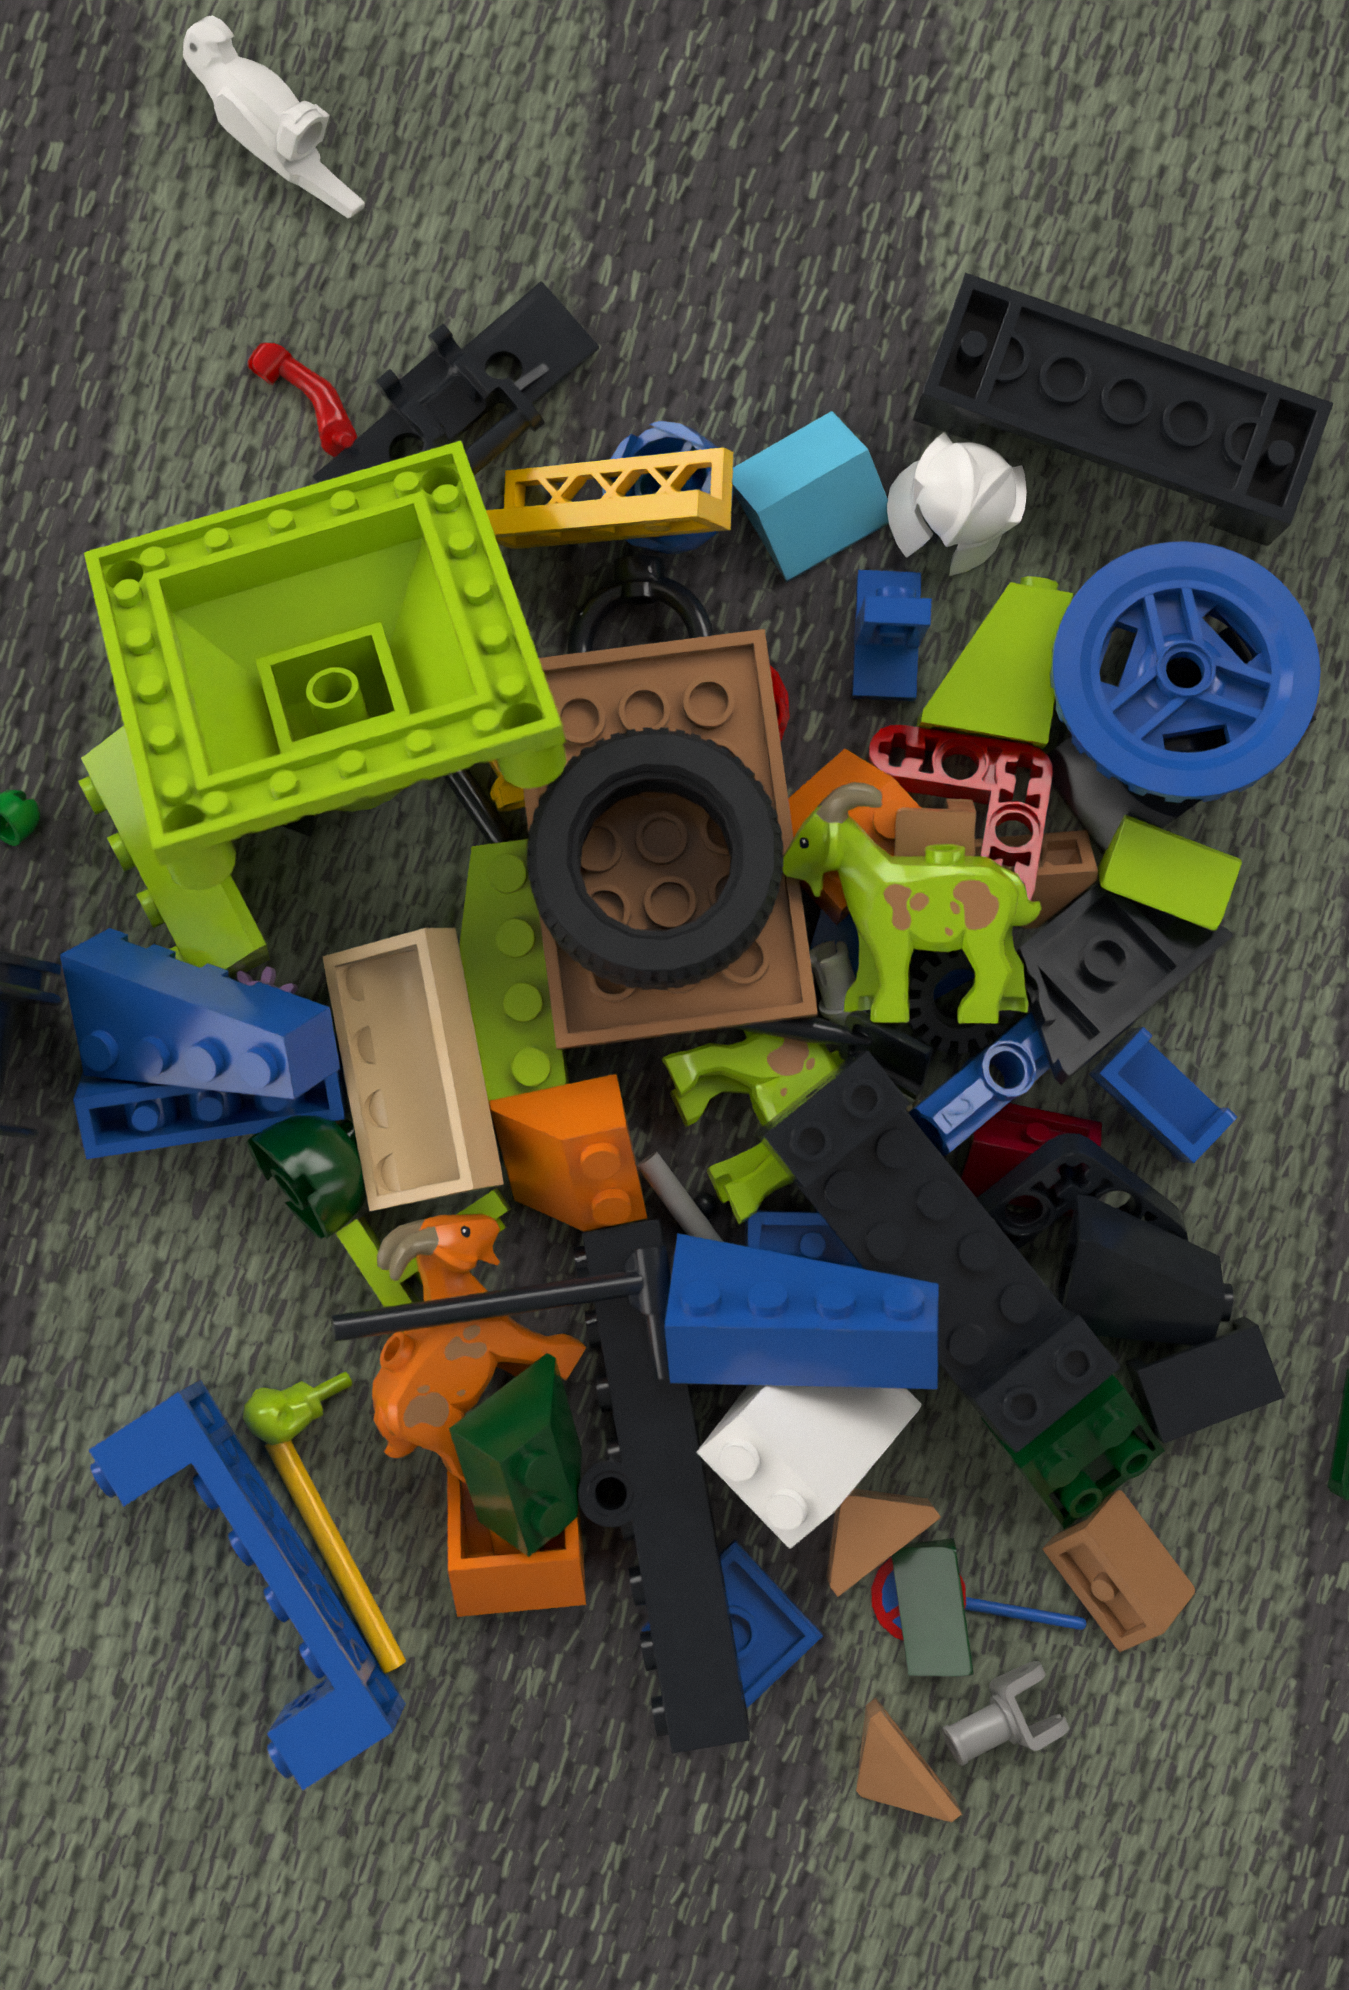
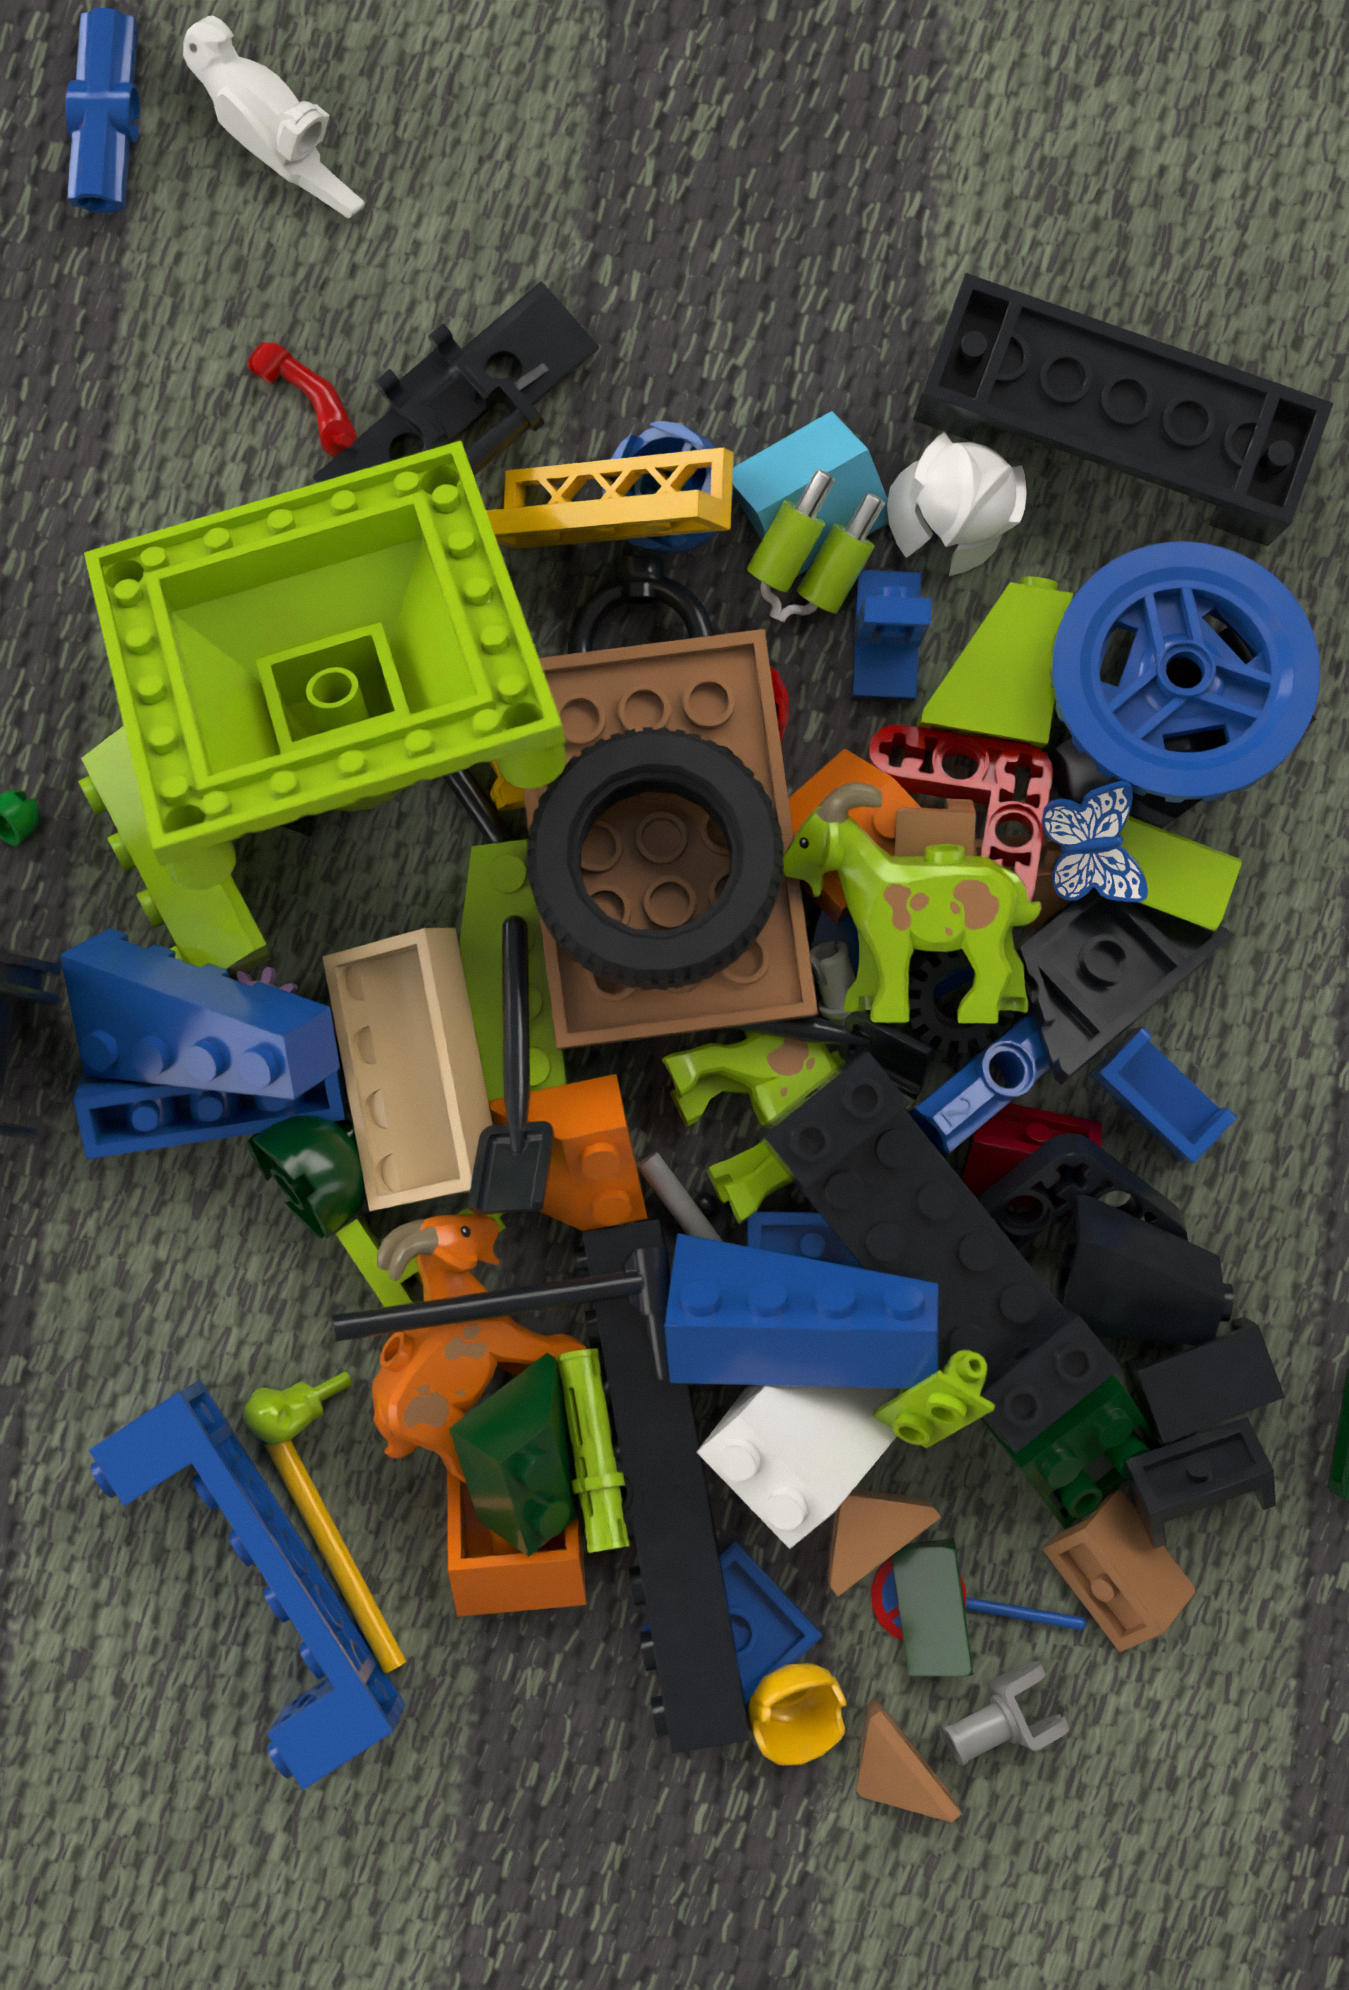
none -> blue piece [65,8,140,213]
none -> black piece [467,915,555,1215]
none -> lime pin [556,1348,630,1553]
none -> lime piece [747,469,885,622]
none -> yellow hair [748,1663,847,1765]
none -> lime hinge [872,1350,995,1448]
none -> blue animal [1042,781,1148,902]
none -> black panel [1125,1417,1276,1549]

